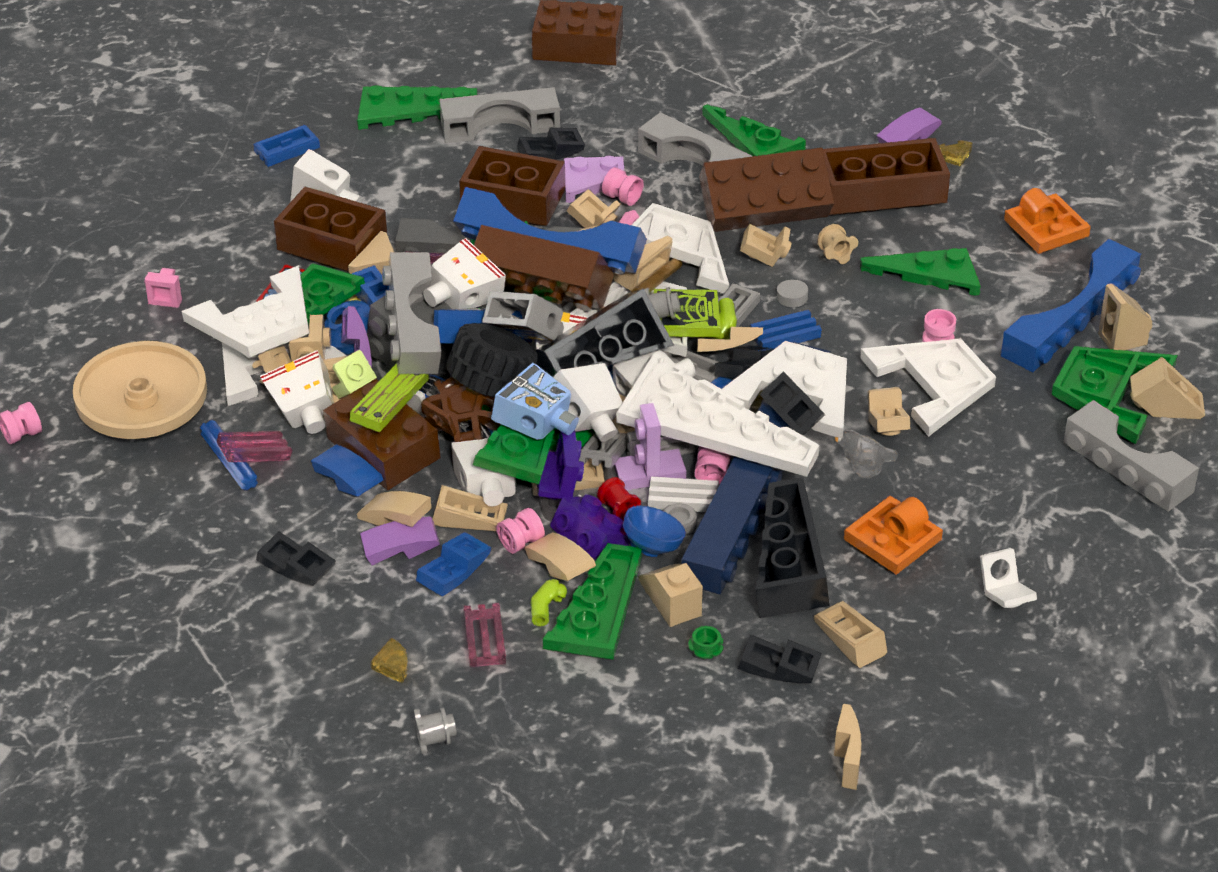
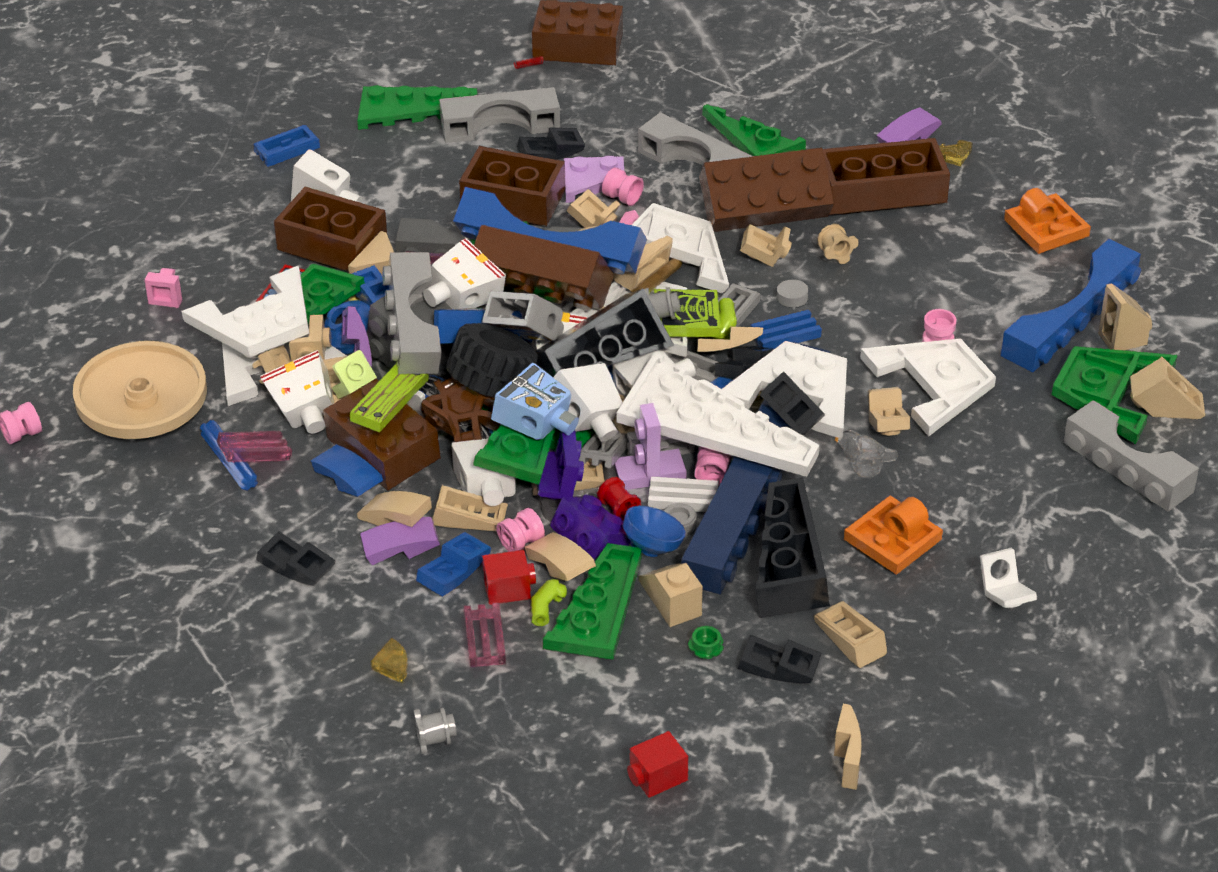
green wing [860,248,981,296] -> none
none -> red brick [482,550,536,605]
none -> red leg [514,56,543,69]
none -> red brick [627,731,688,798]

